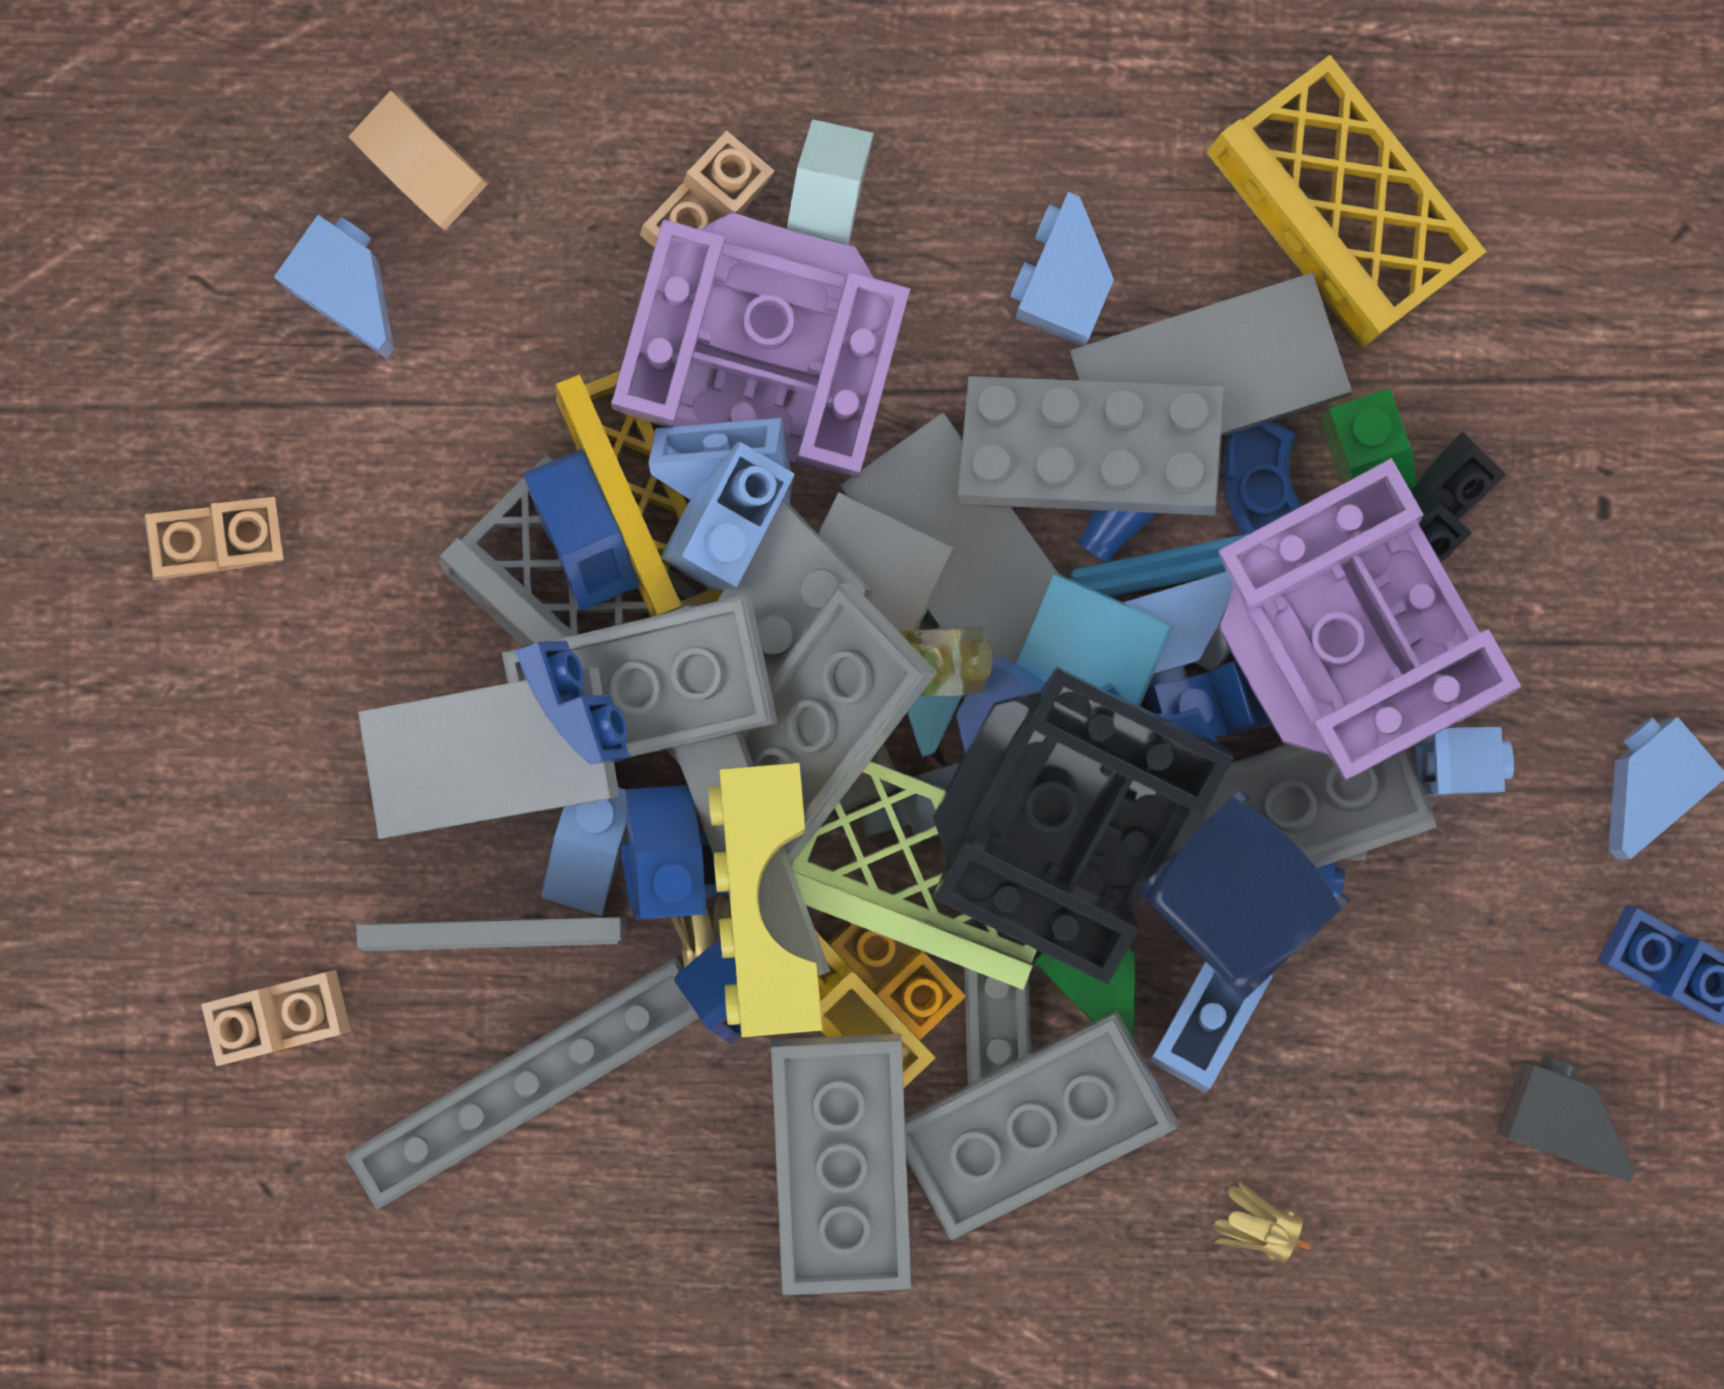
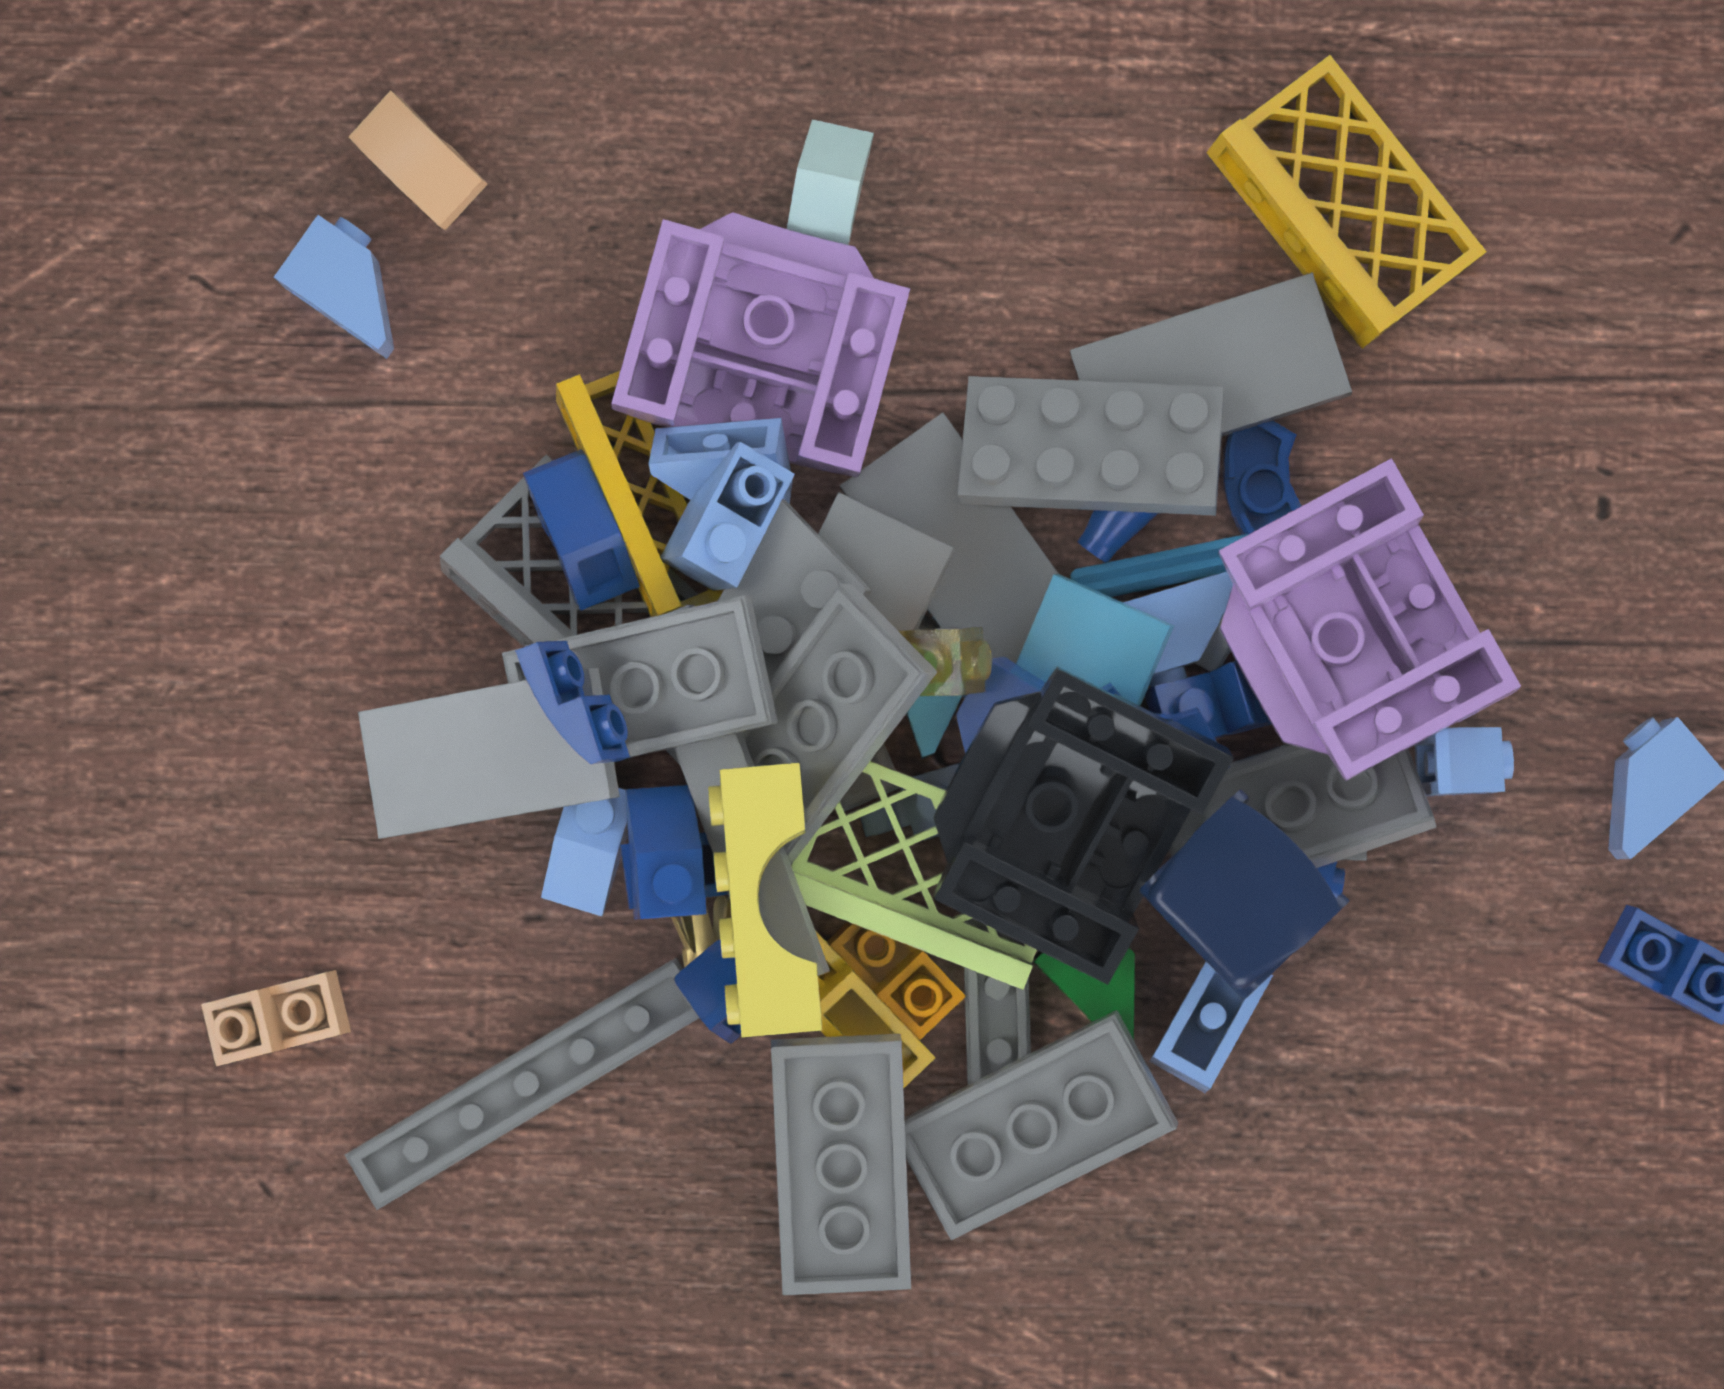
light nougat slope [144,497,283,580] -> none
light grey tile [356,916,629,951] -> none
light nougat slope [640,130,774,248] -> none
light blue slope [1010,192,1114,346] -> none
pearl gold piece [1213,1181,1311,1264] -> none
green slope [1319,388,1417,493] -> none
black slope [1412,431,1506,563] -> none
dark grey slope [1496,1056,1635,1183] -> none

